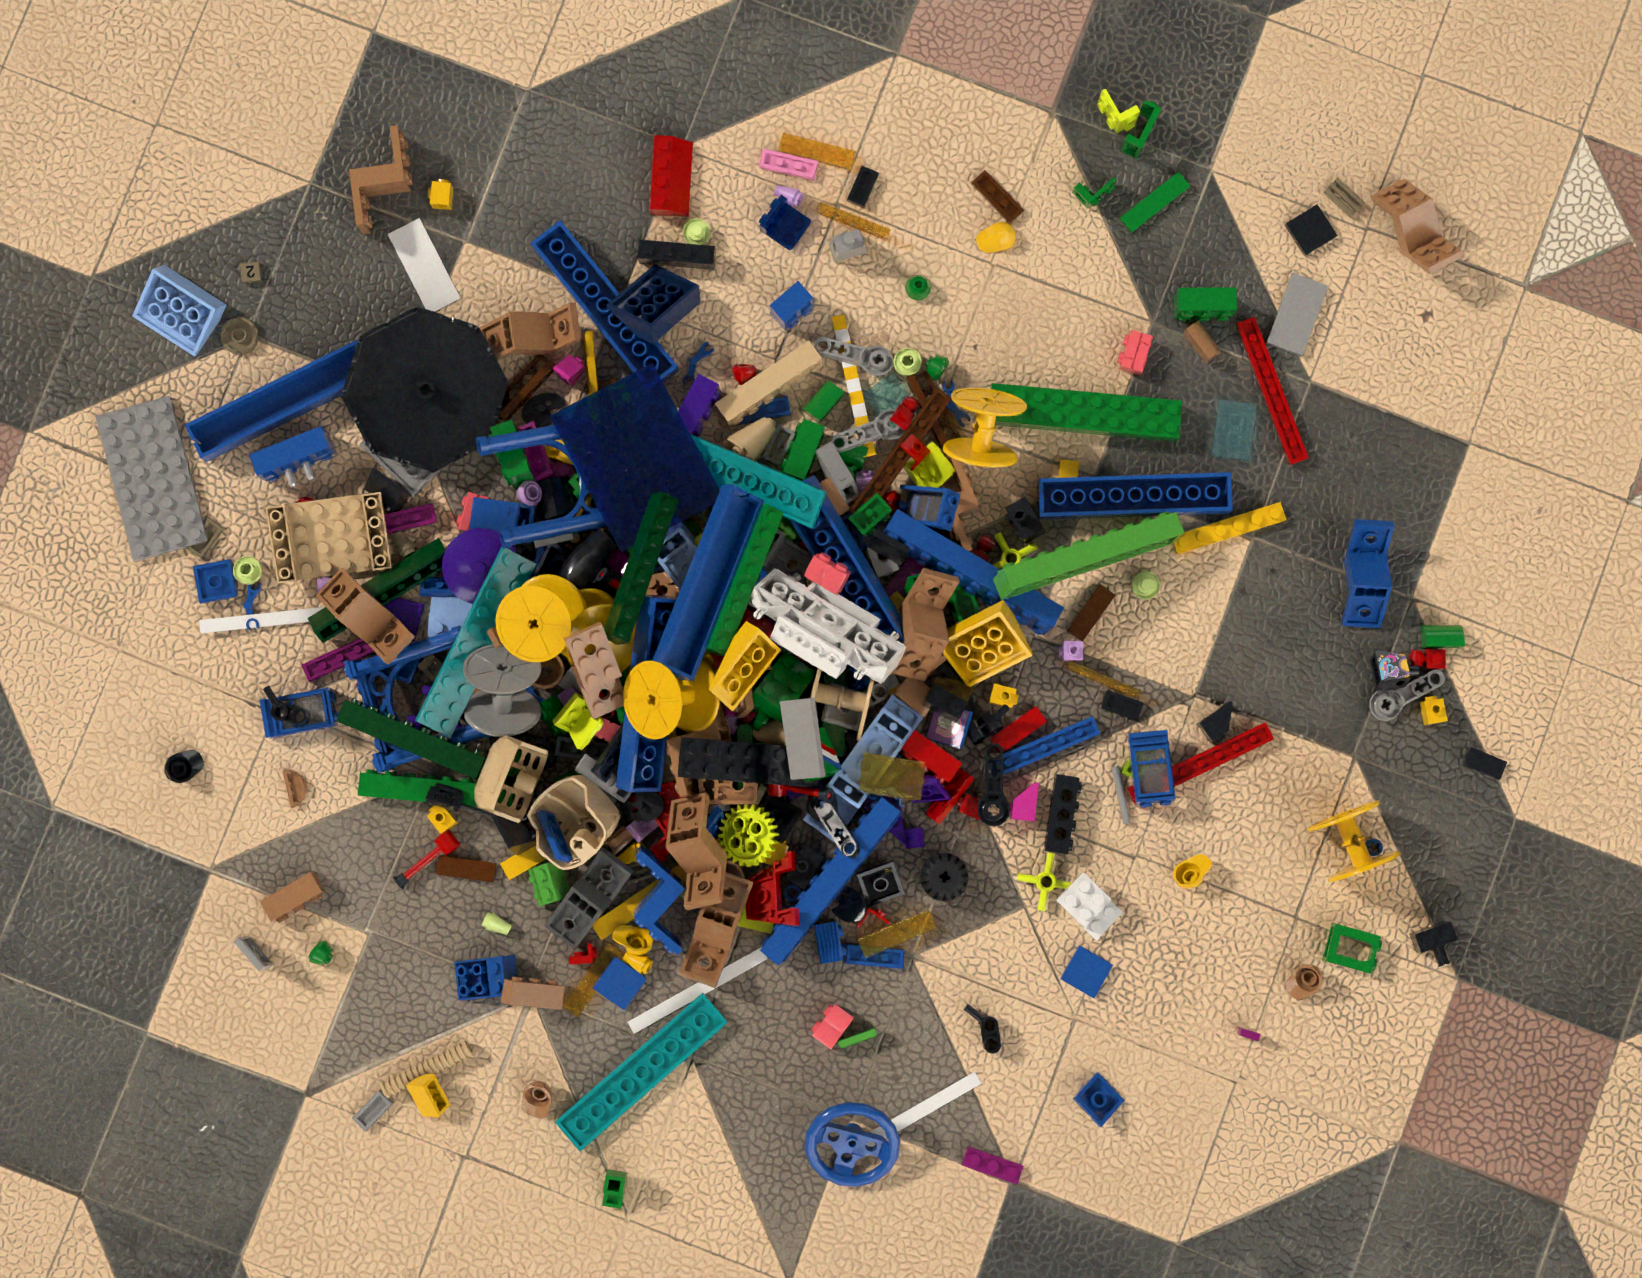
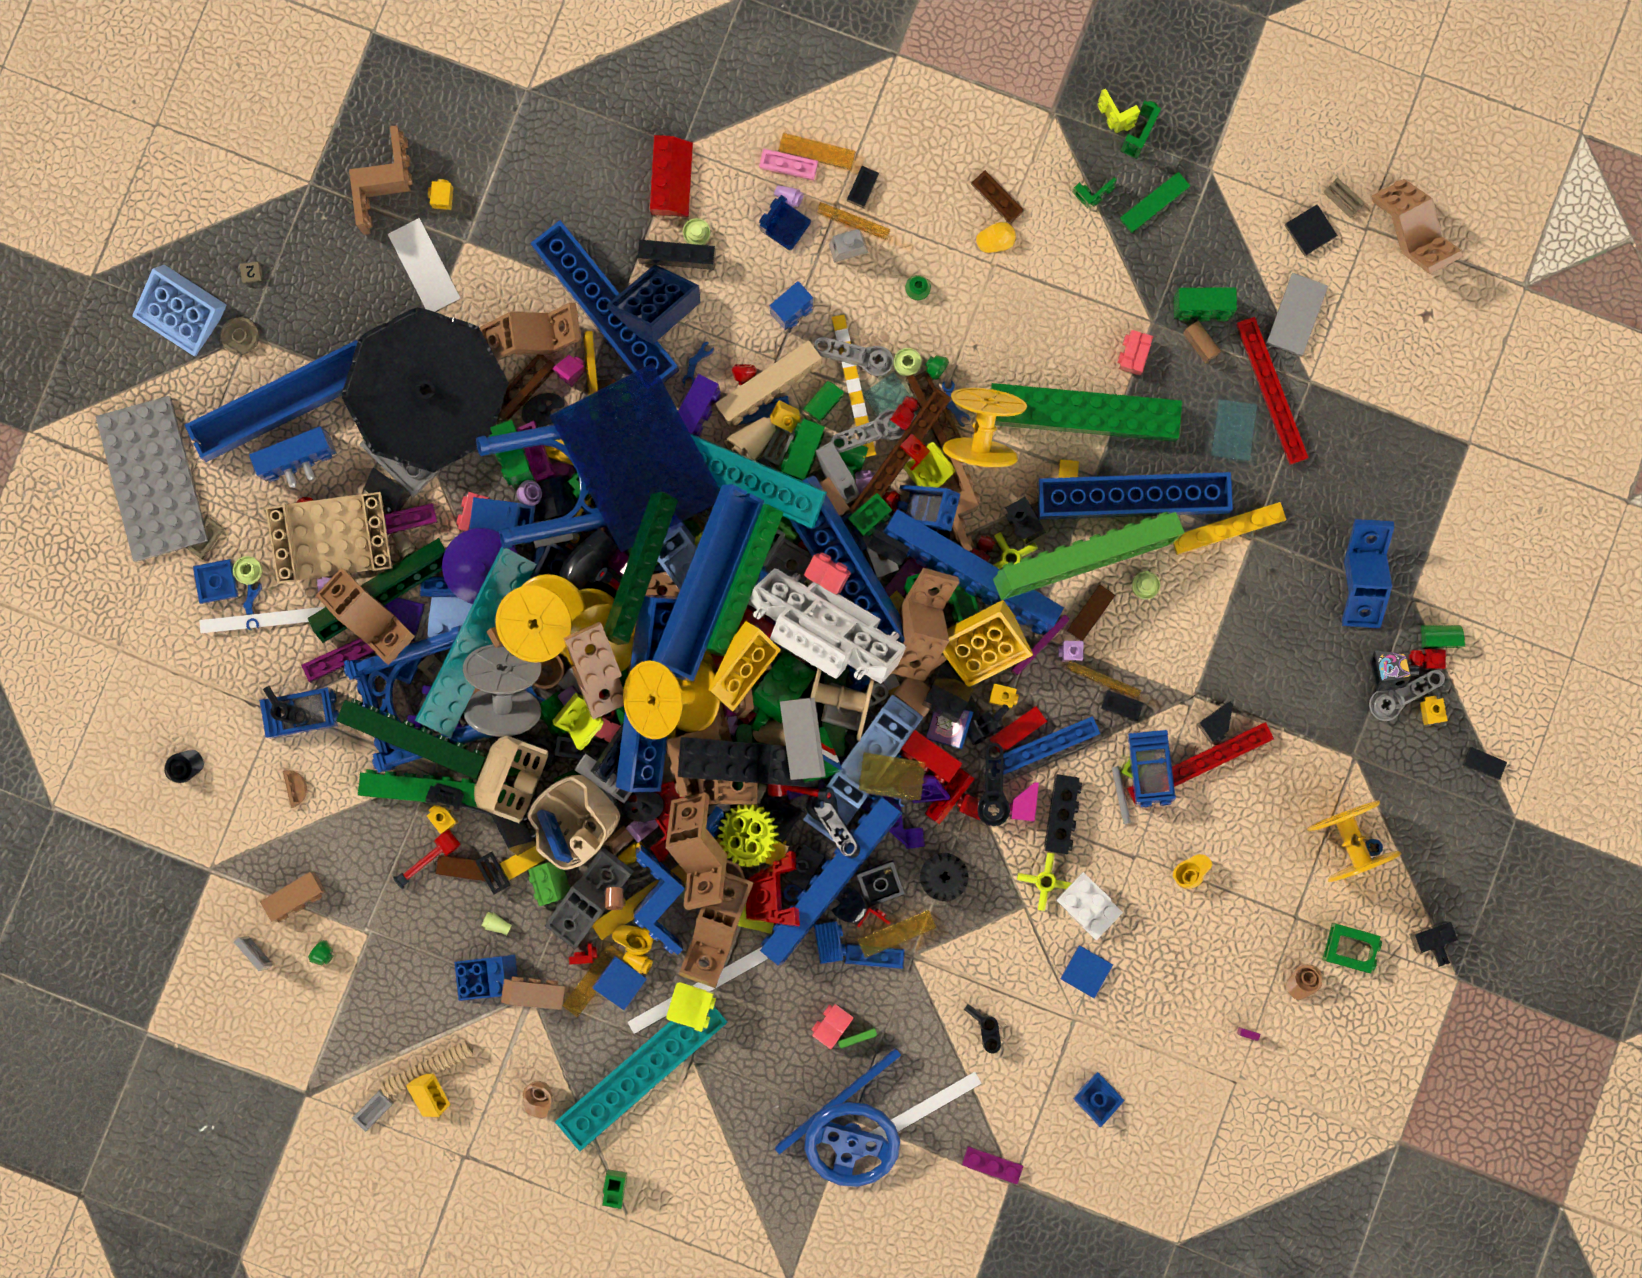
none -> black tile [475,851,511,895]
none -> nougat axle [605,887,626,910]
none -> neon yellow bracket [666,982,716,1032]
none -> yellow brick [770,400,801,433]
none -> blue tile [775,1048,901,1155]
none -> magenta tile [1011,614,1069,676]

